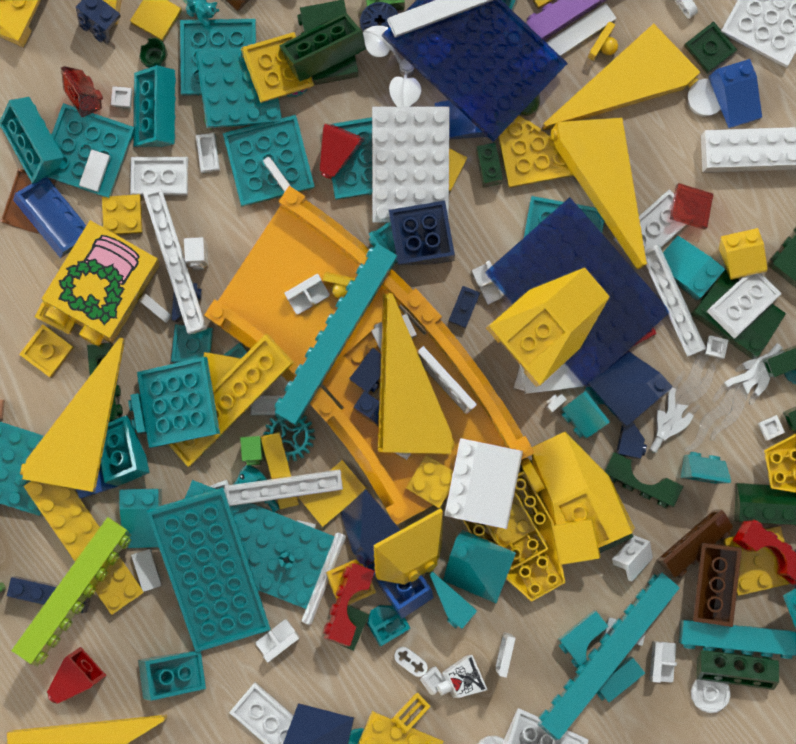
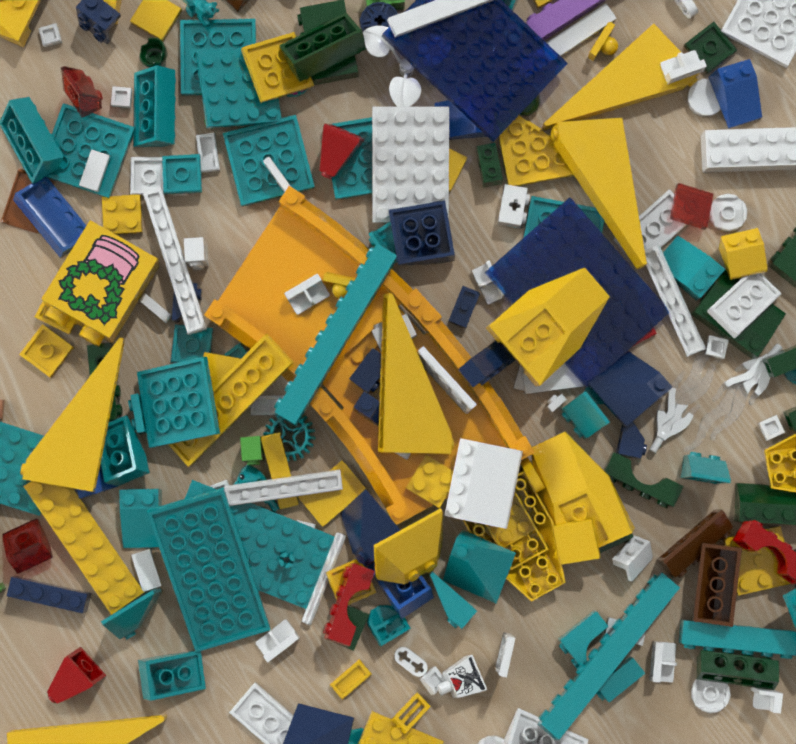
lime brick [11,517,132,667] -> none
none -> clear red slope [2,518,53,574]
none -> white tile [38,23,62,48]
none -> teal slope [101,588,163,640]
none -> teal tile [162,154,202,195]
none -> yellow tile [330,659,372,700]
none -> dark blue brick [458,341,516,387]
none -> white brick [497,184,530,229]
none -> white panel [660,50,707,84]
none -> white tile [708,194,747,232]
none -> white panel [751,687,783,714]

